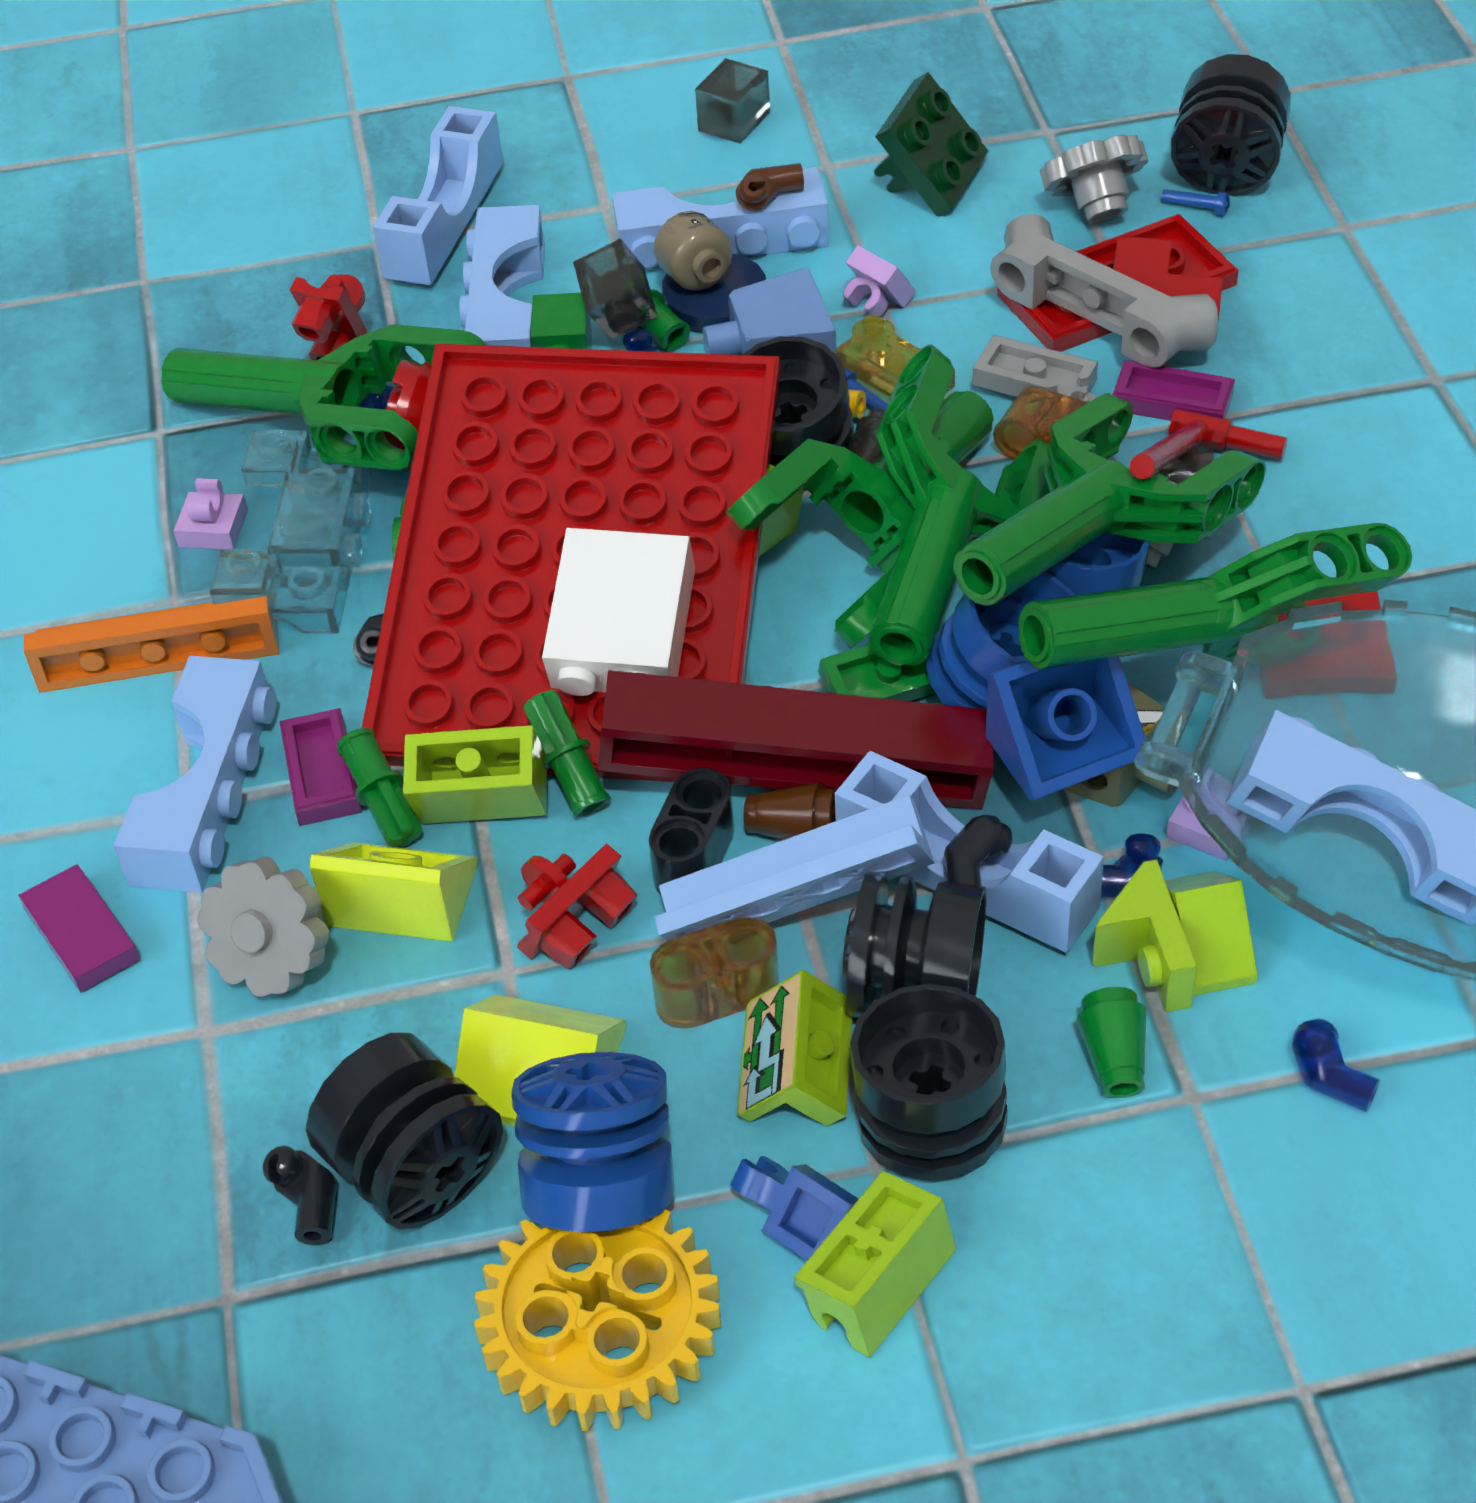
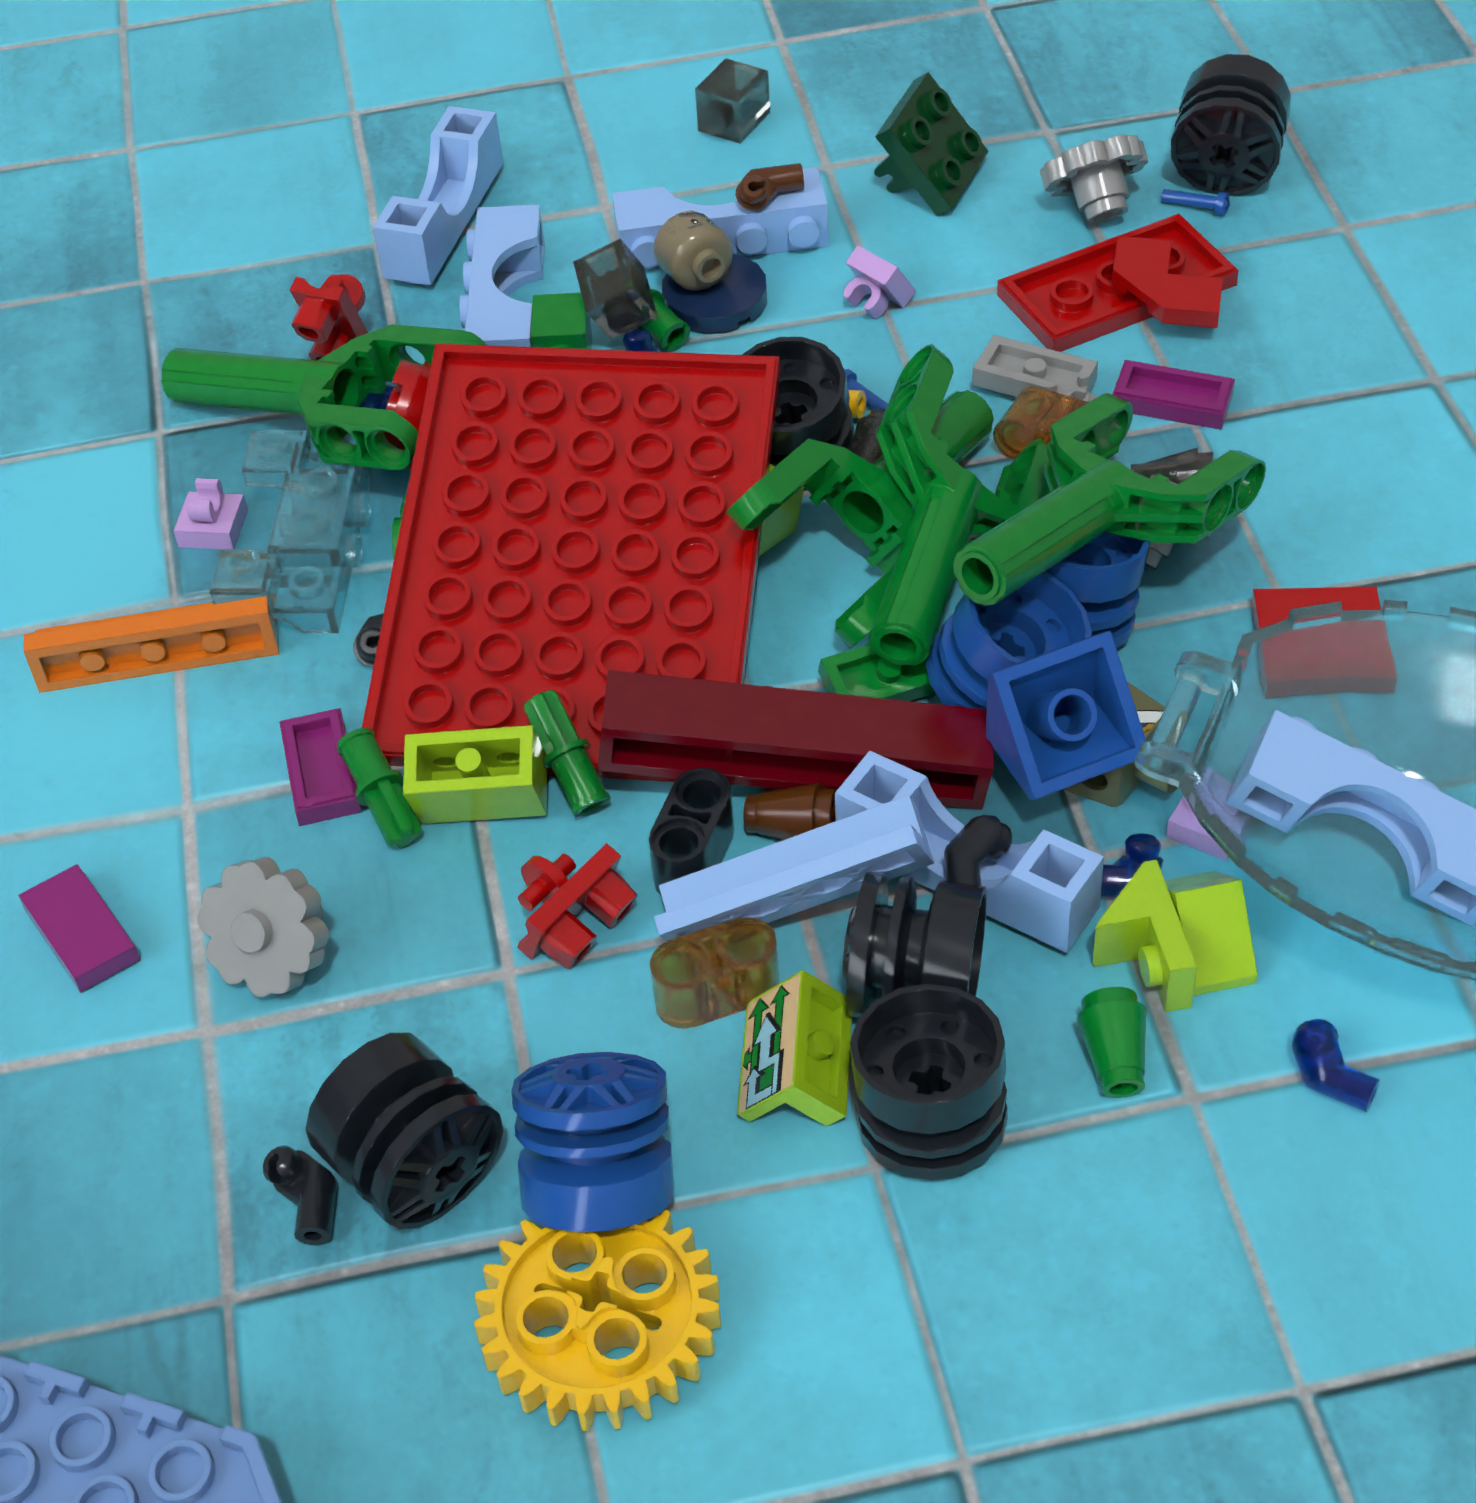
light blue arch [113,656,276,893] -> none
neon yellow slope [310,842,478,942] -> none
neon yellow slope [454,994,626,1126] -> none
white brick [542,528,695,696] -> none
medium blue torso [703,267,836,355] -> none
blue plate [730,1156,859,1261] -> none
lime hinge [794,1171,956,1358] -> none
clear yellow hinge [836,315,955,398] -> none
light grey plate [990,214,1218,368] -> none
green piece [1018,523,1412,670] -> none
red bar [1130,408,1288,479] -> none

